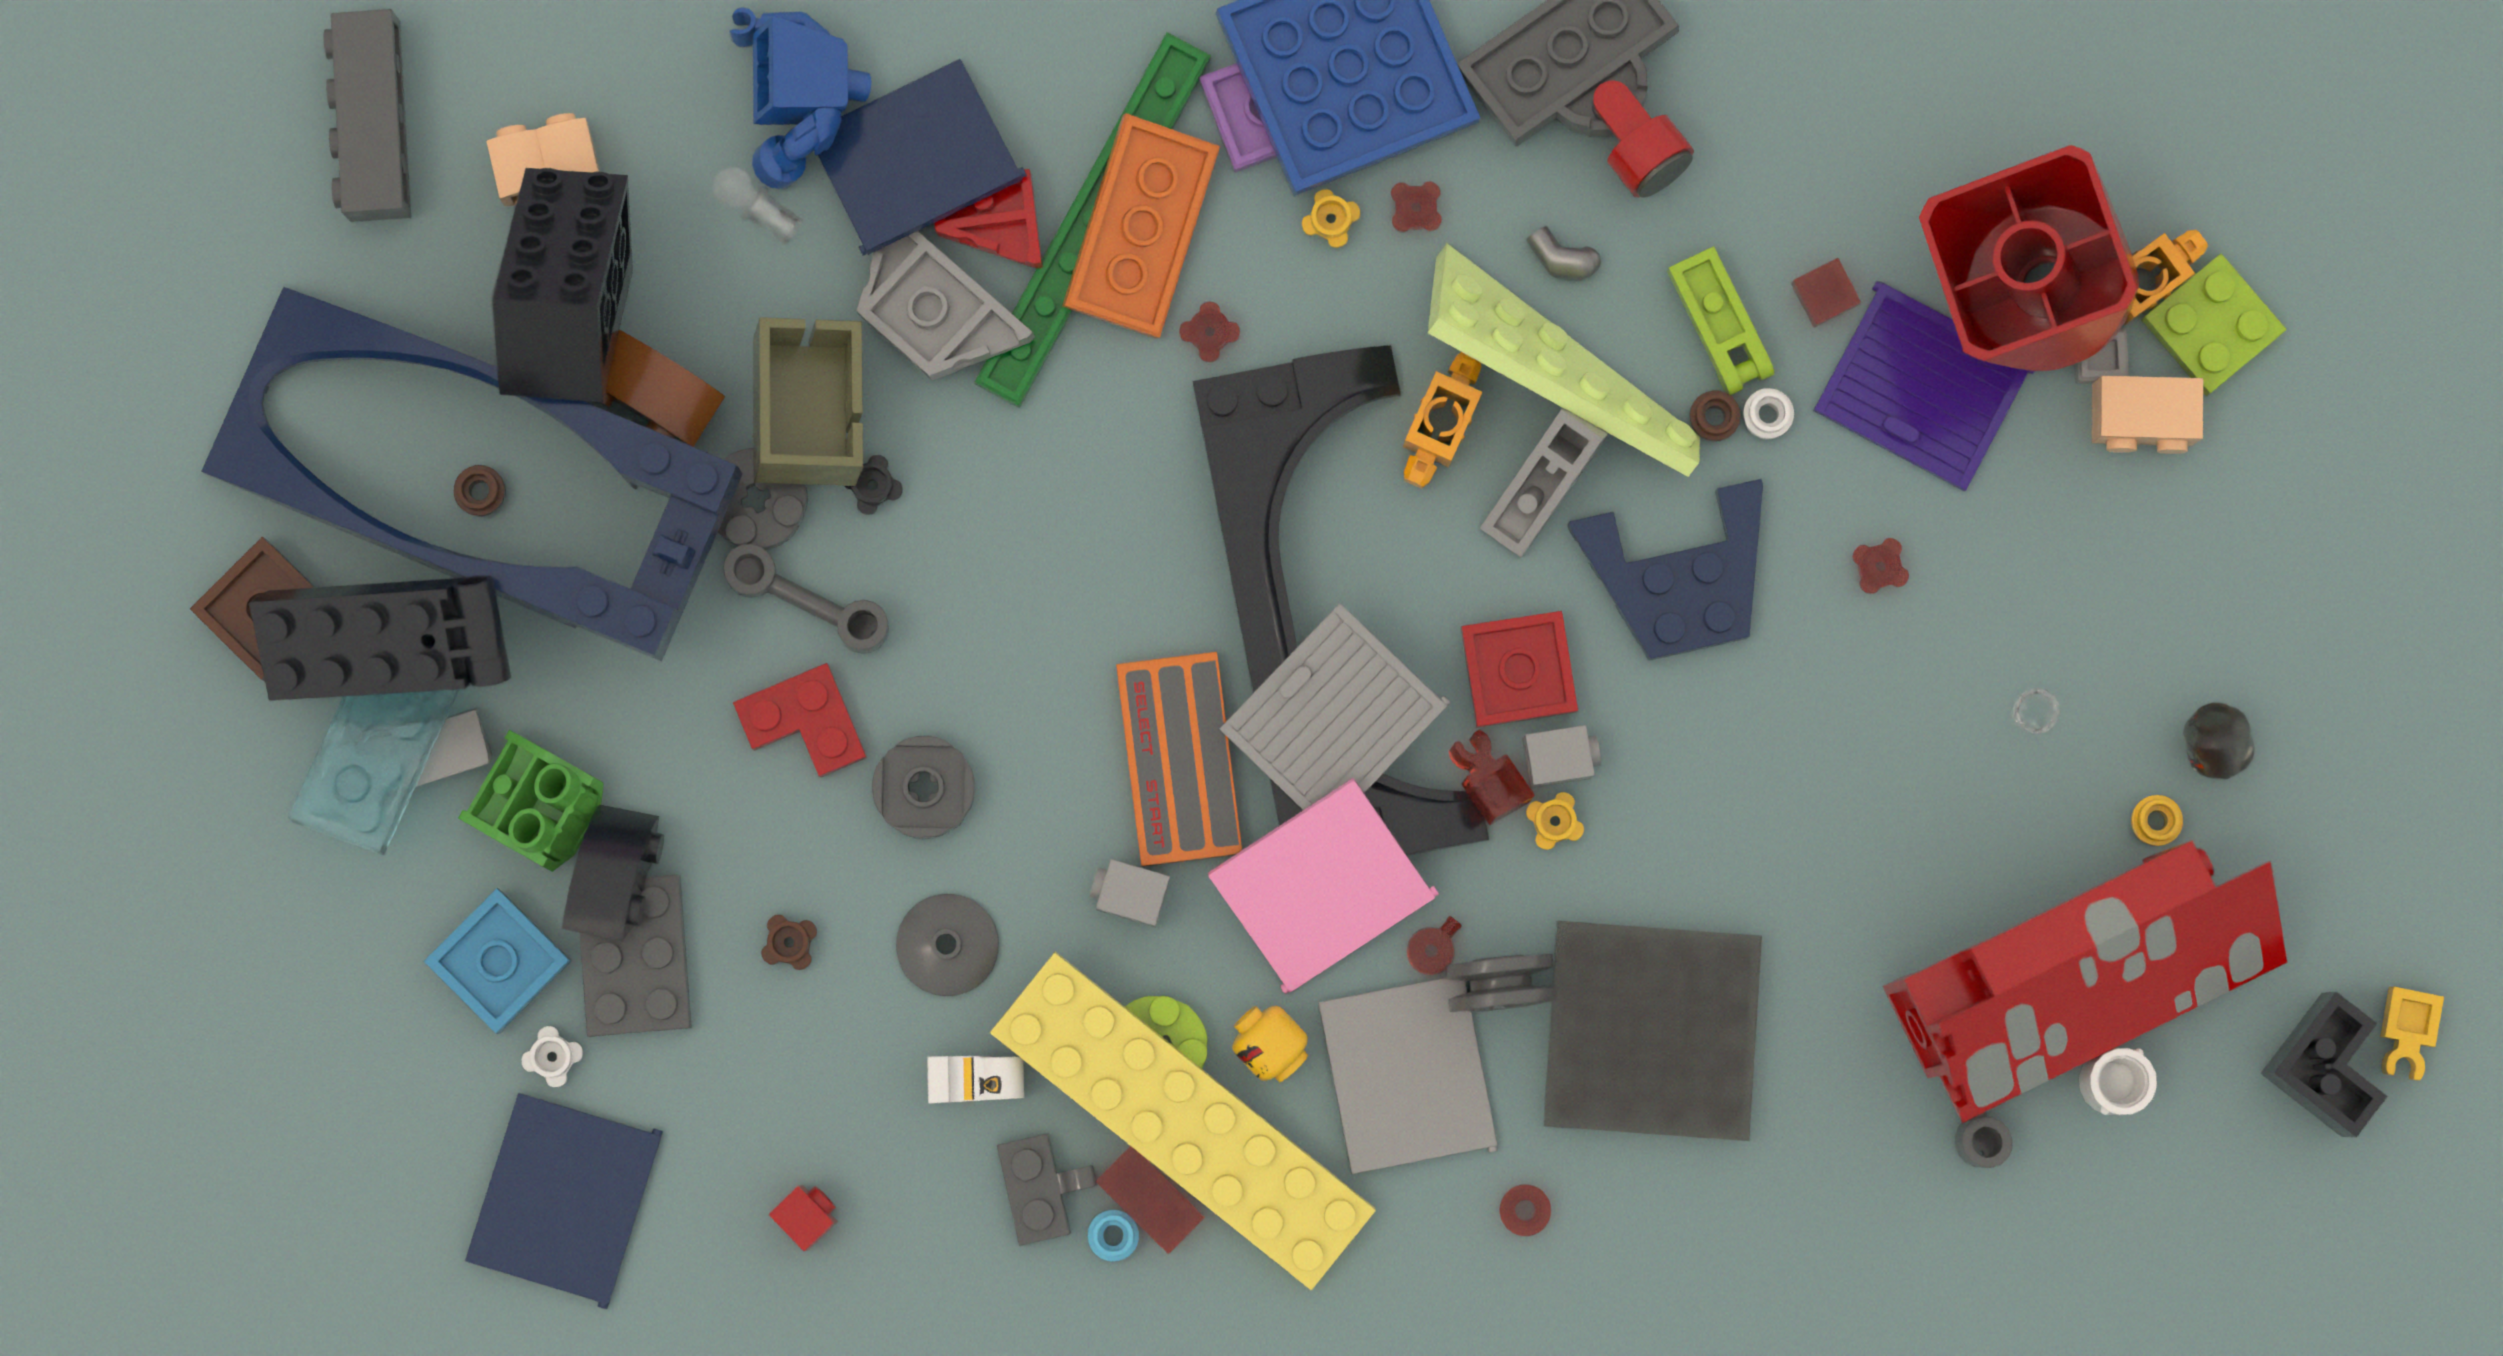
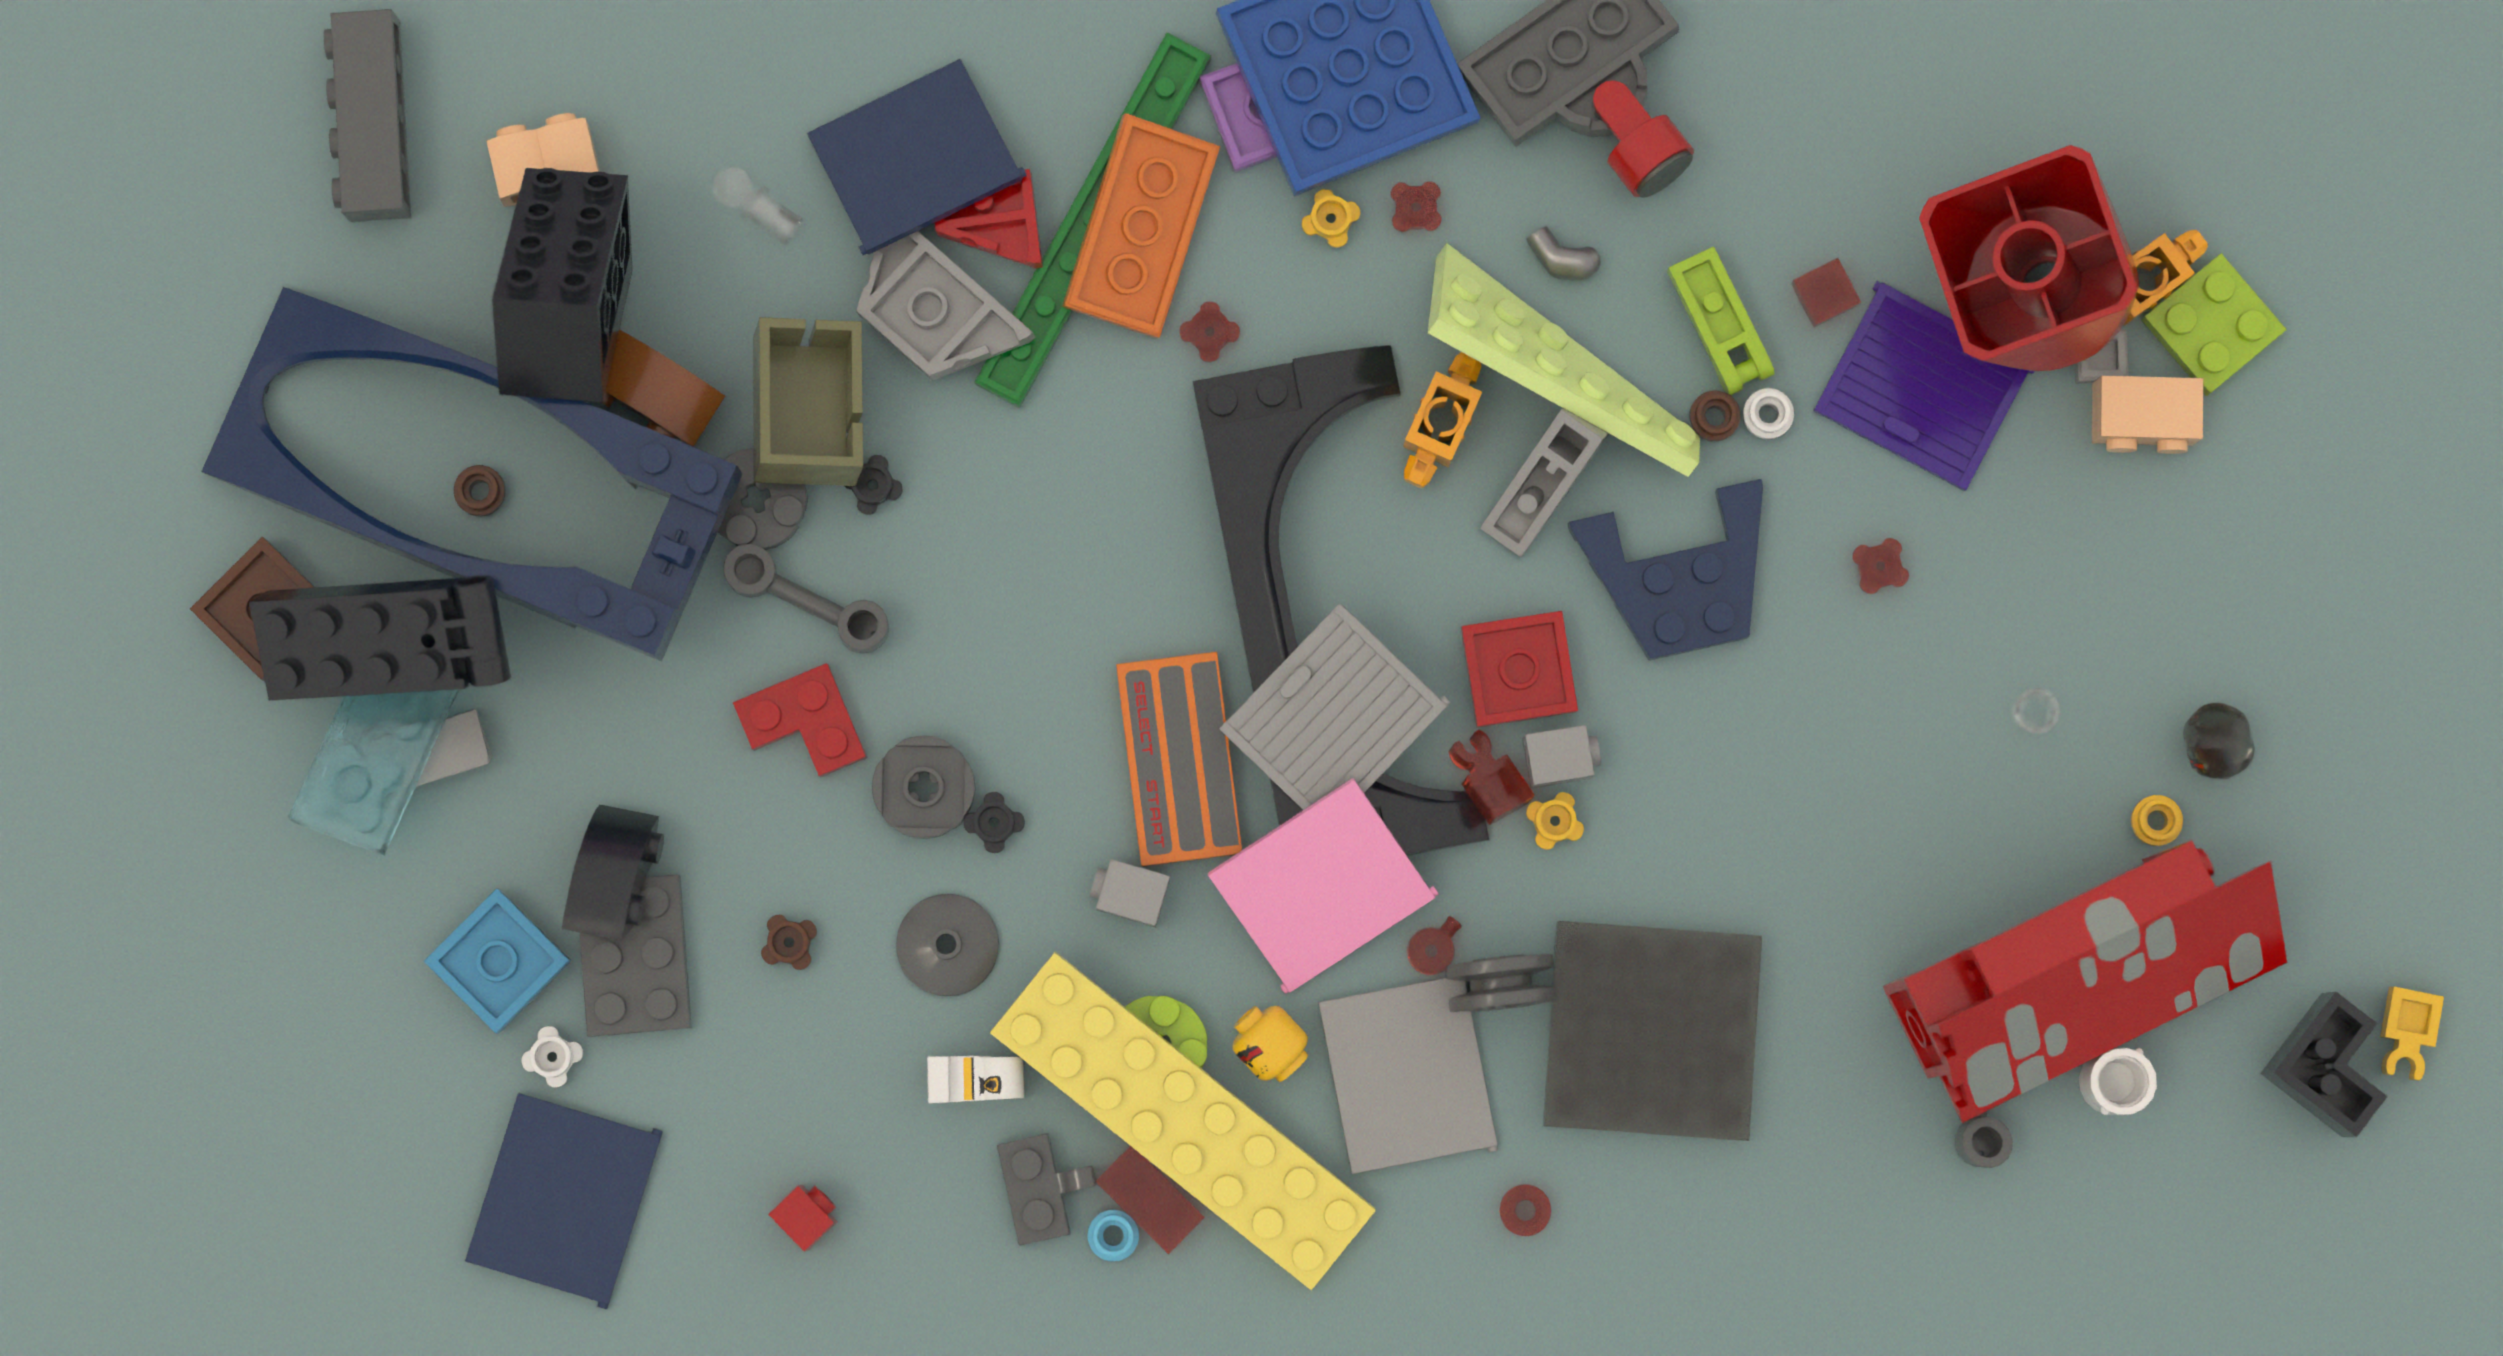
bright green slope [458,729,604,872] -> none
blue torso [729,7,872,189] -> none
none -> black plate [964,792,1025,853]

